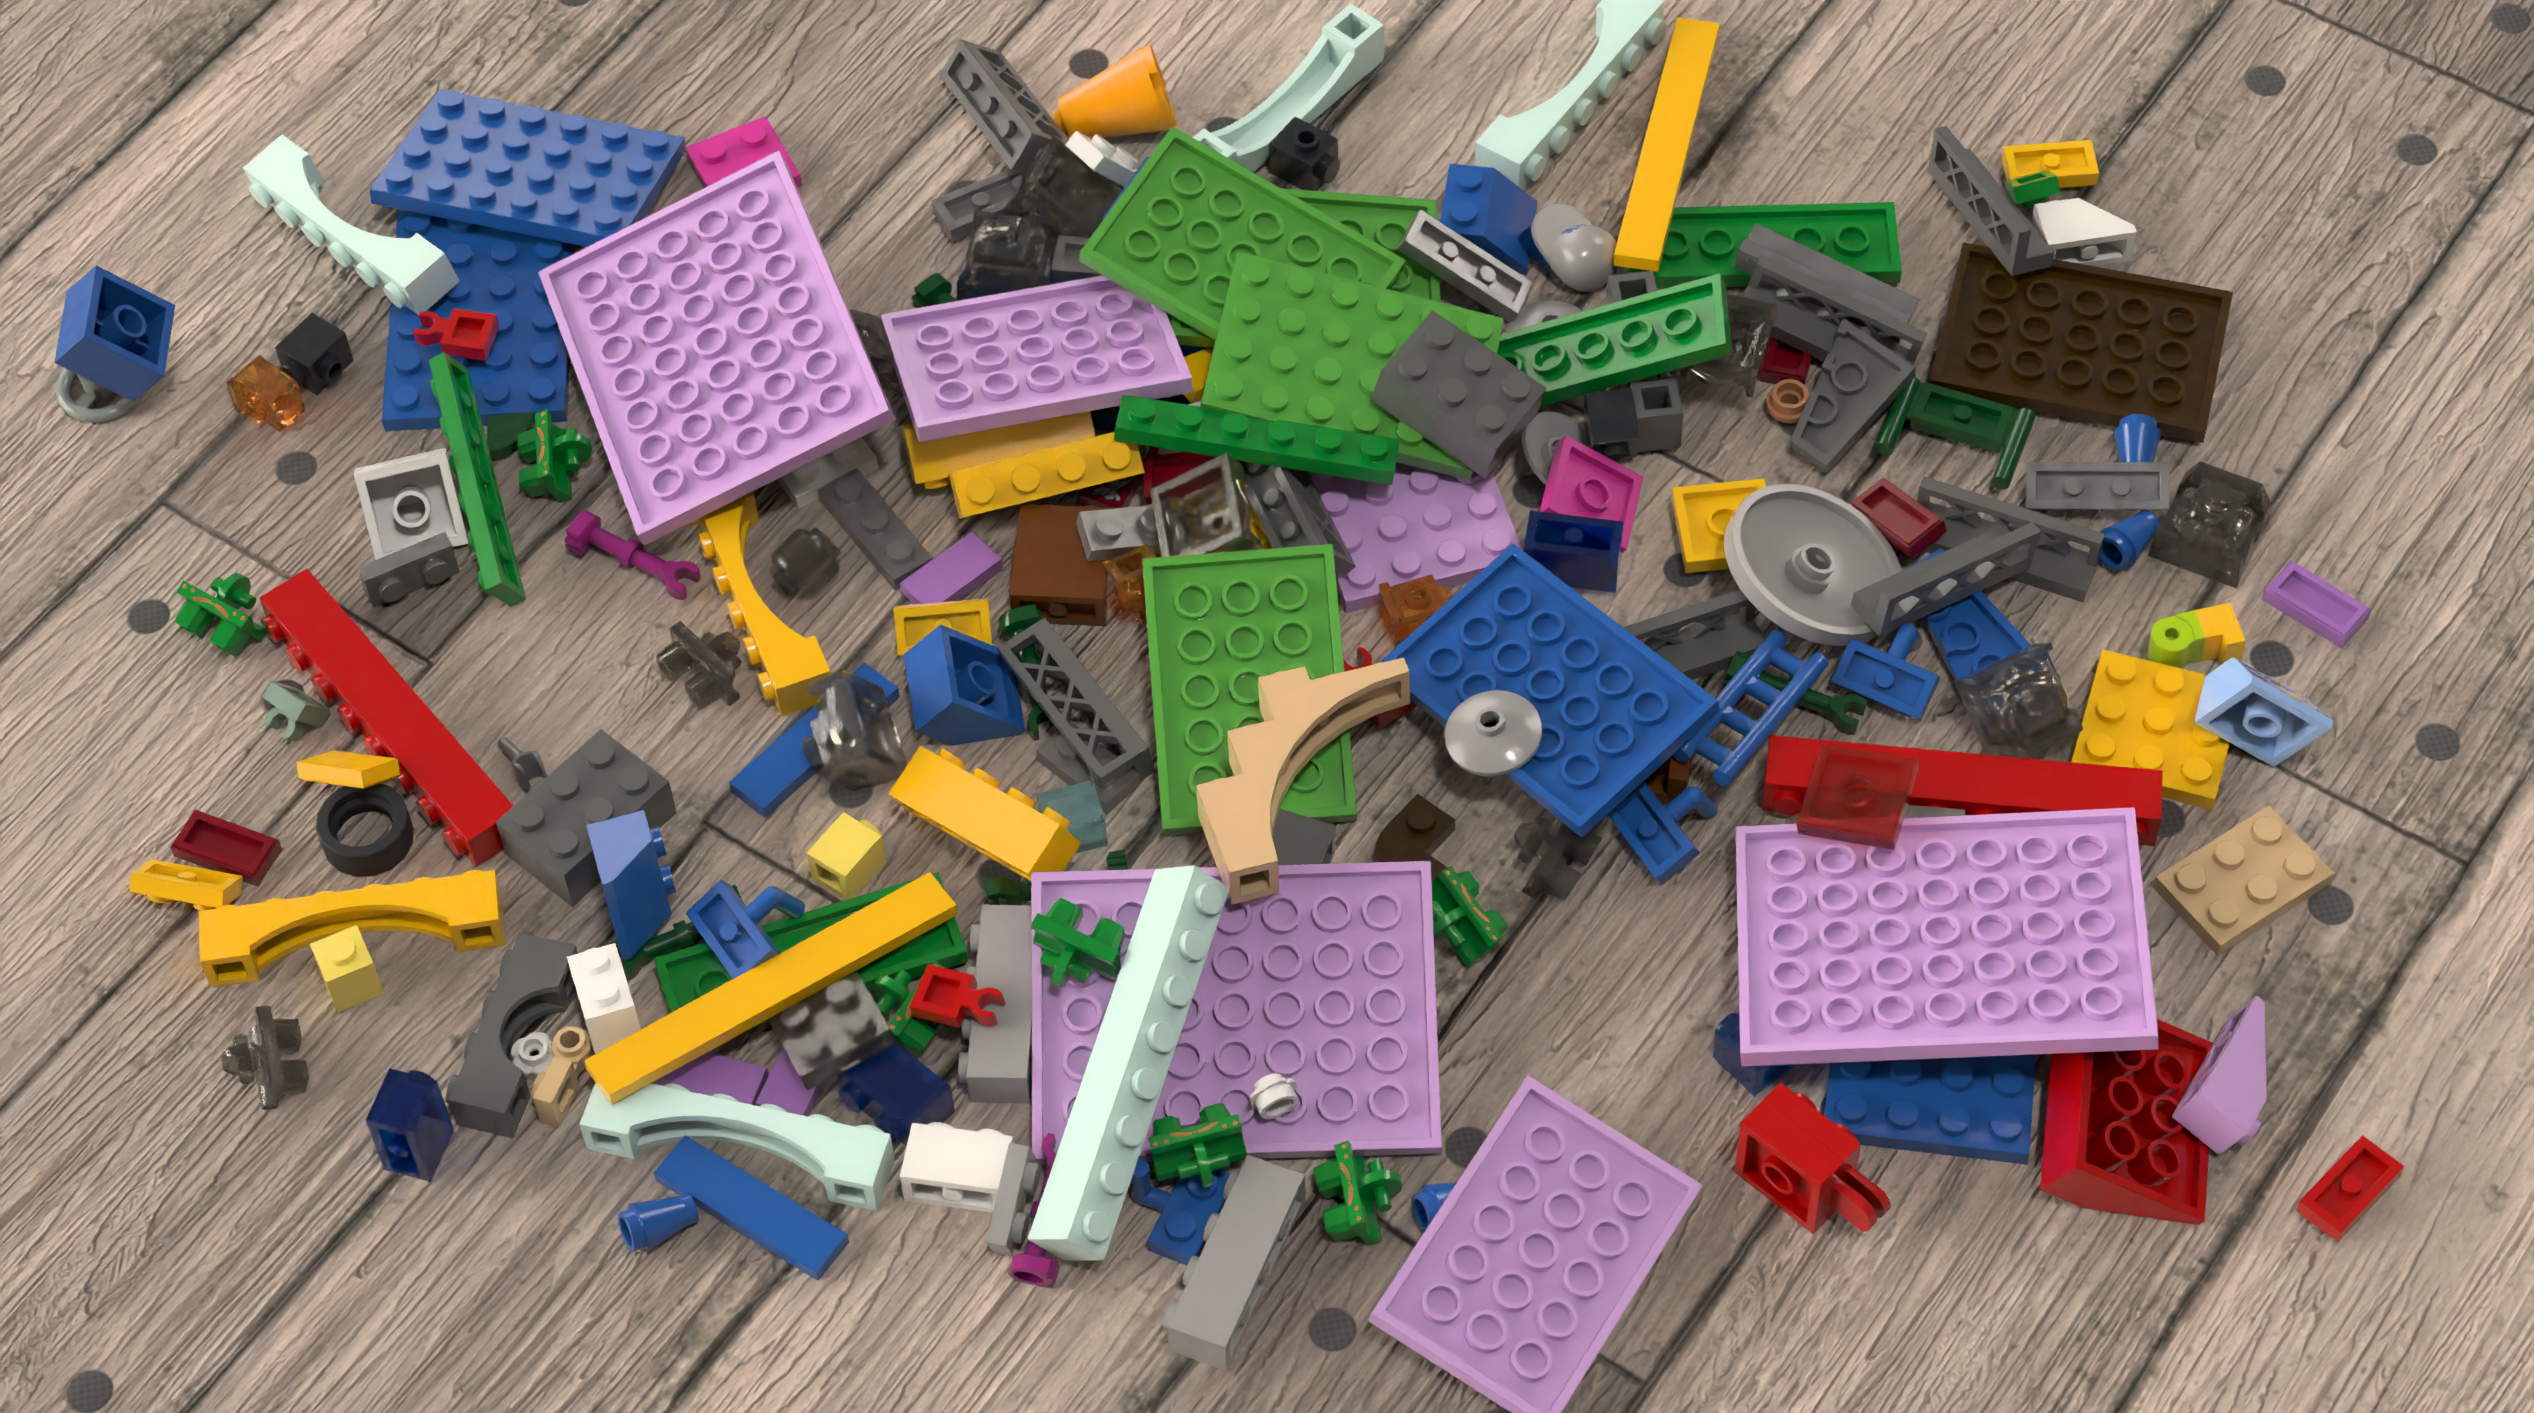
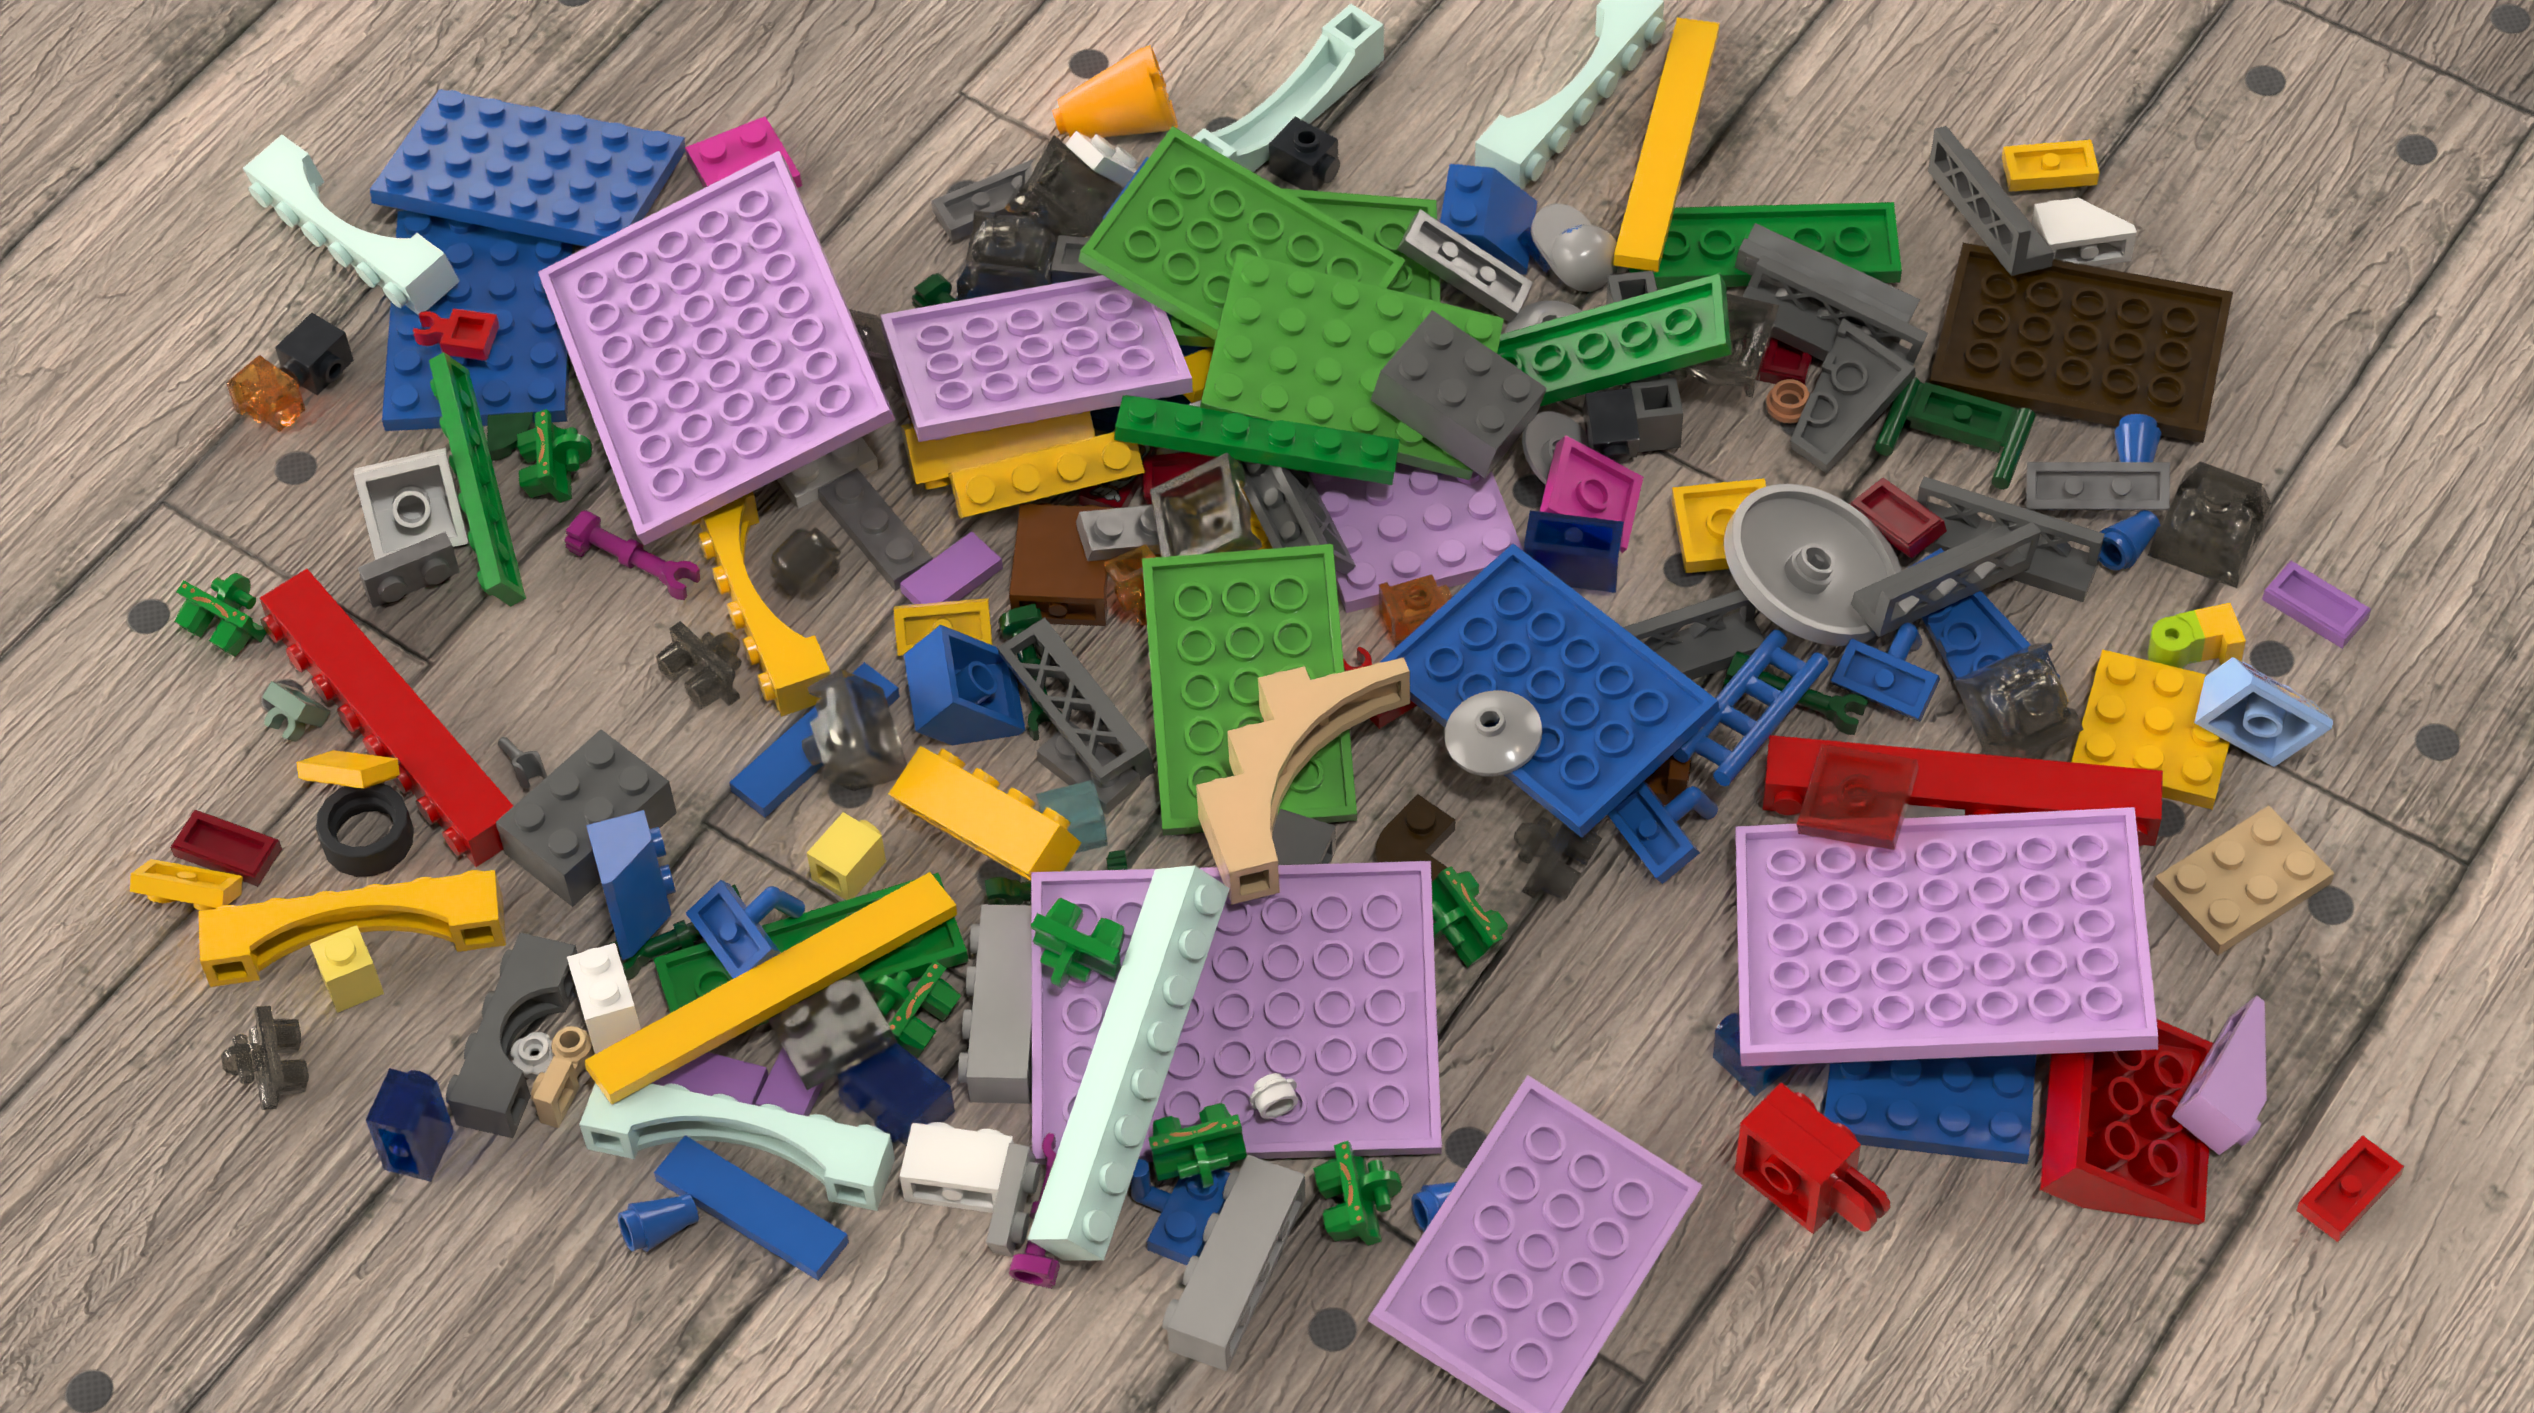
blue piece [54,265,175,422] -> none
red plate [910,964,1006,1028] -> none
dark grey fence [940,39,1071,174] -> none
green plate [2005,169,2060,208] -> none

